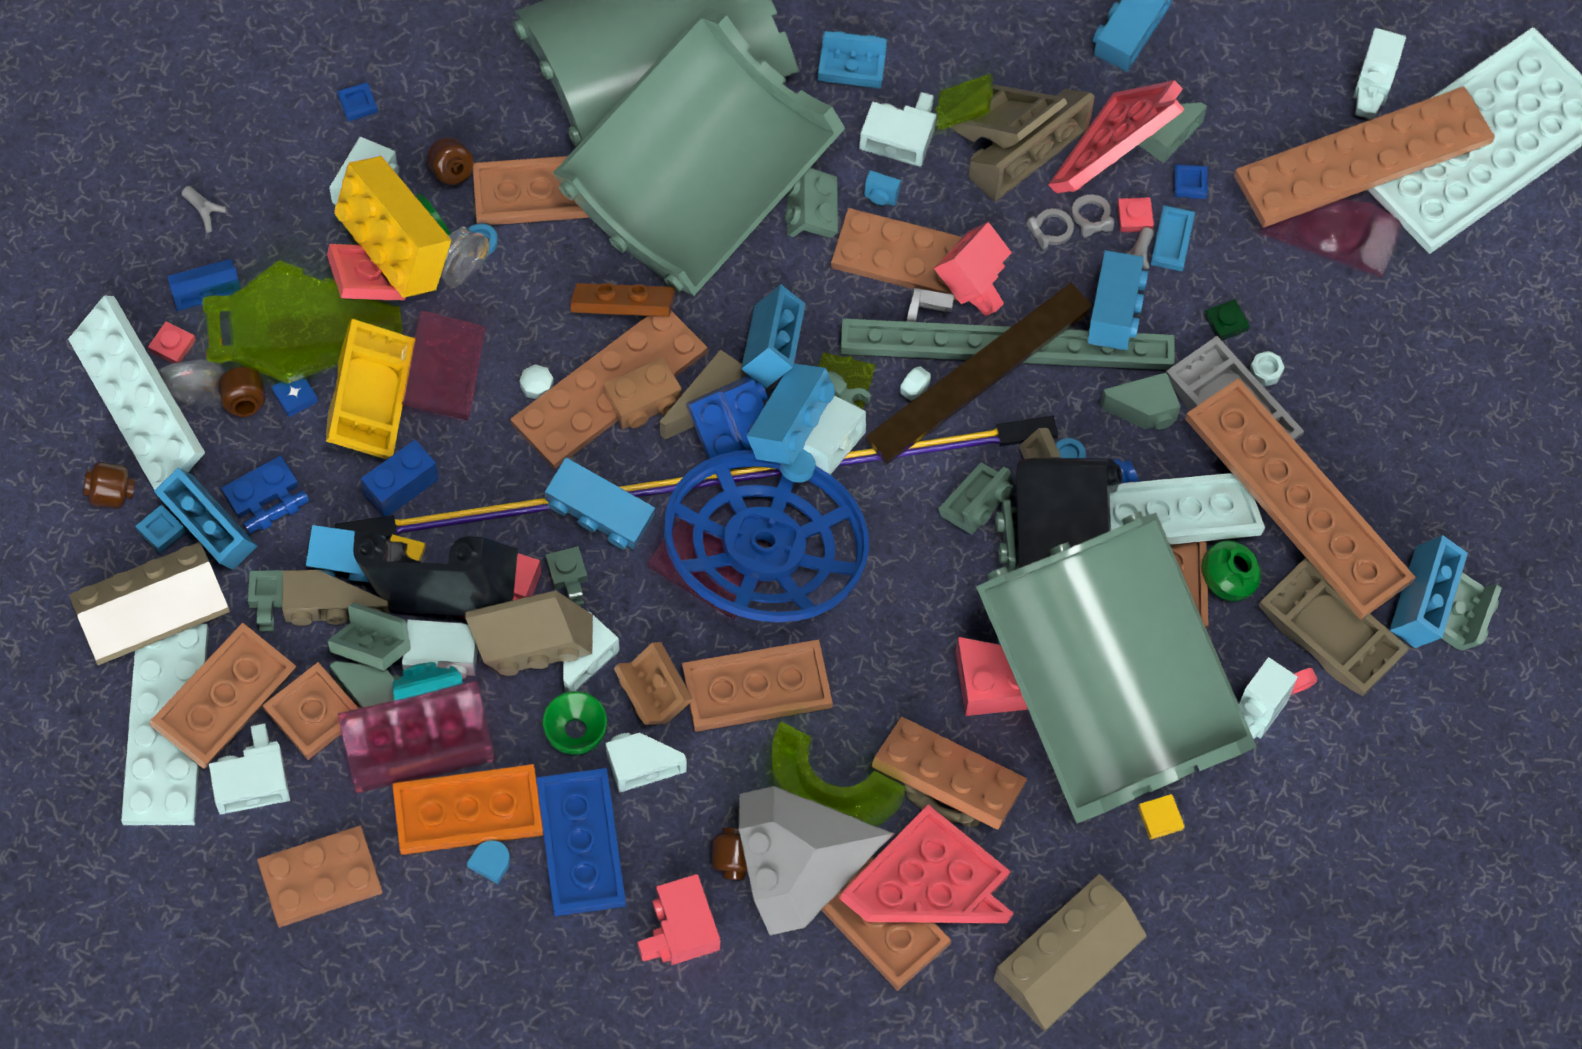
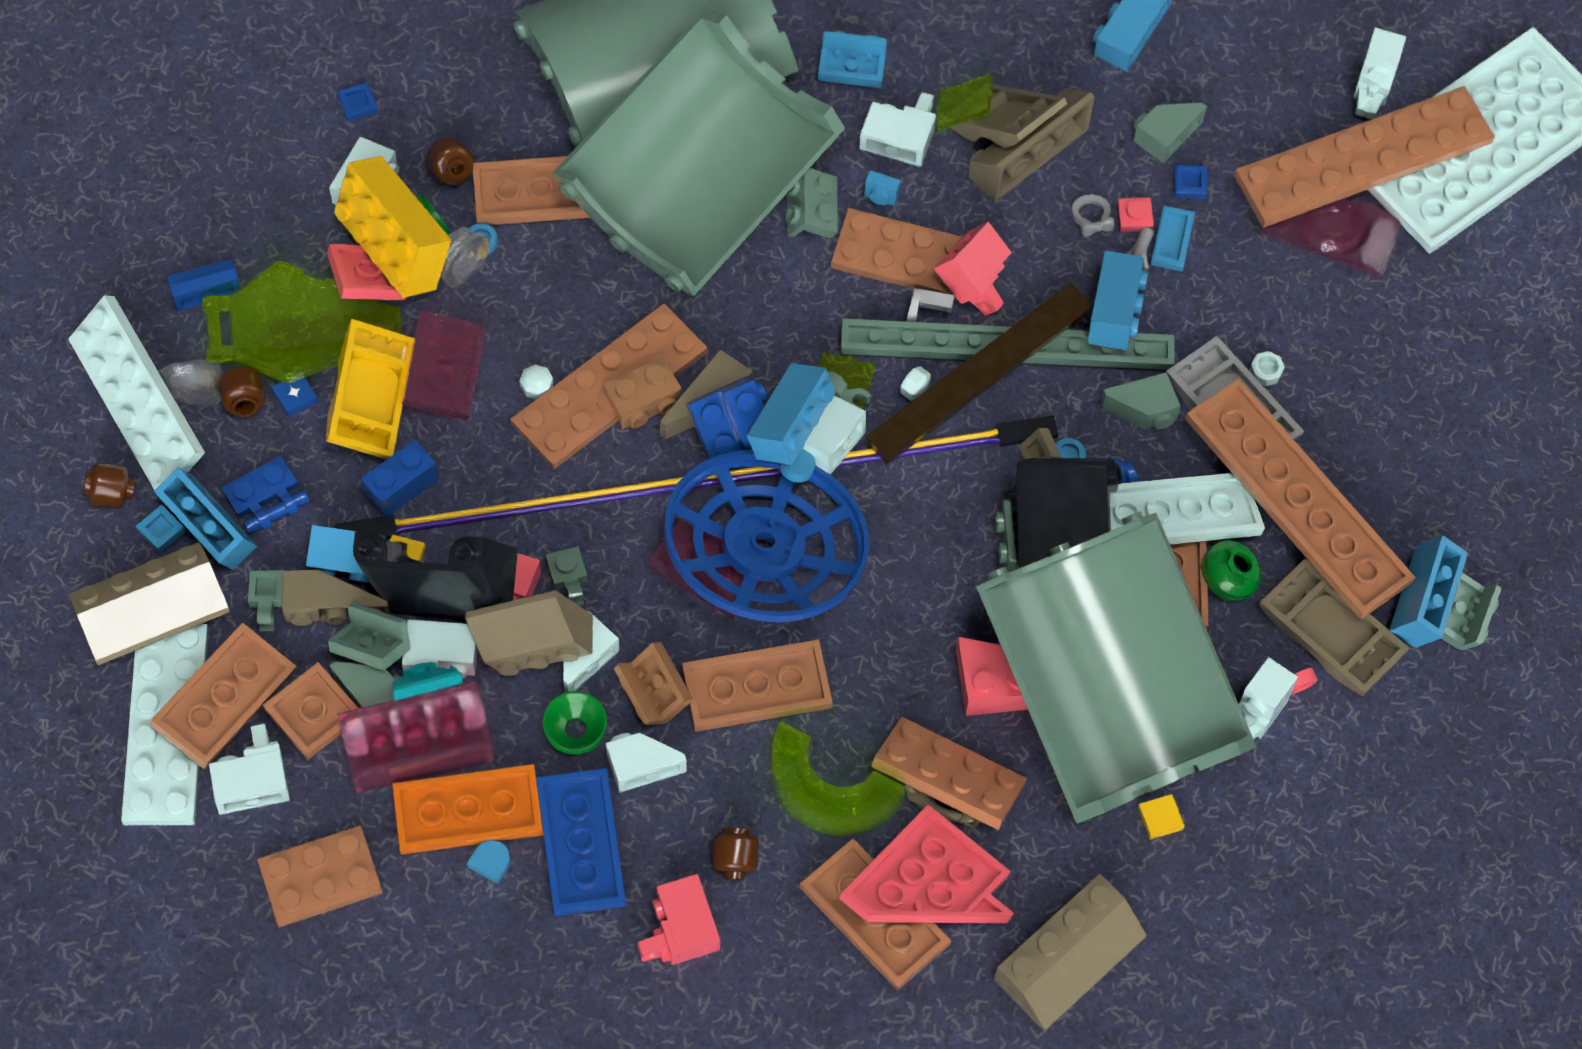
coral plate [148,321,196,366] -> none
light grey bar [182,186,226,233] -> none
dark azure brick [545,458,655,550] -> none
dark orange plate [570,283,675,316] -> none
light grey wedge [739,786,894,935] -> none
dark azure brick [741,285,805,388] -> none
sand green bracket [939,462,1014,535] -> none
light grey piece [1026,209,1074,250] -> none
coral wing [1048,80,1184,193] -> none
dark green plate [1204,299,1250,341] -> none

